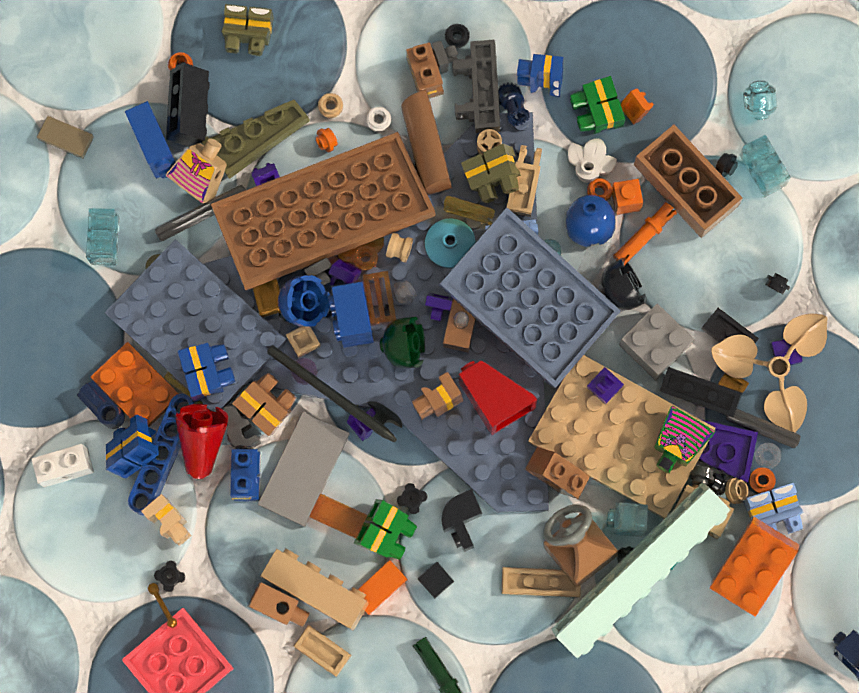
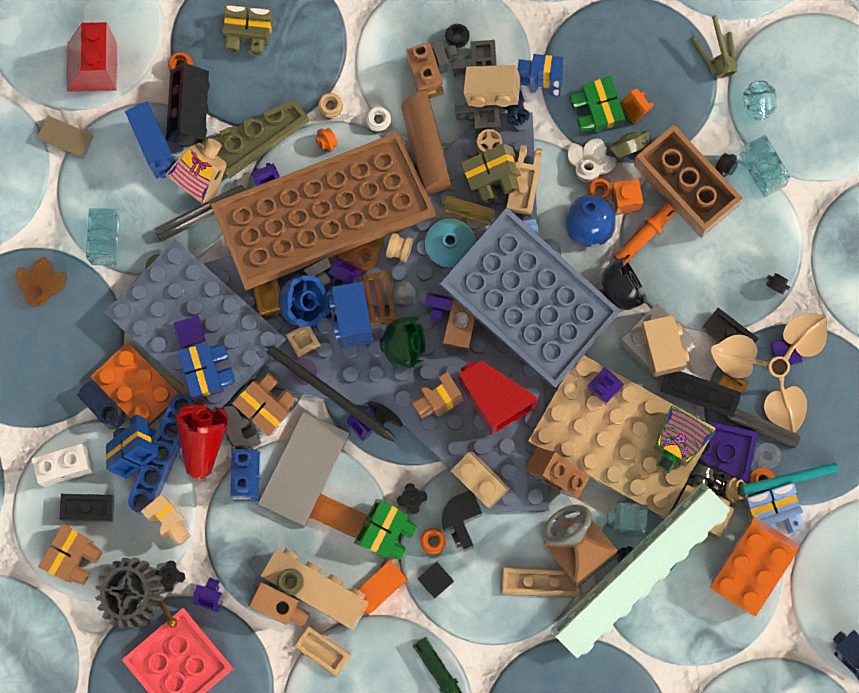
none -> clear orange plate [16,257,67,306]
none -> medium nougat hips [38,524,103,585]
none -> black plate [59,494,114,522]
none -> red slope [67,22,117,92]
none -> dark grey gear [95,558,165,629]
none -> dark purple tile [174,315,206,349]
none -> dark purple tile [193,578,222,612]
none -> olive plate [277,568,304,595]
none -> orange plate [420,528,446,554]
none -> tan brick [451,452,510,508]
none -> tan brick [463,65,521,107]
none -> olive hat [609,130,651,158]
none -> tan brick [641,315,689,377]
none -> olive plant [691,15,738,78]
none -> teal bar [740,462,839,496]

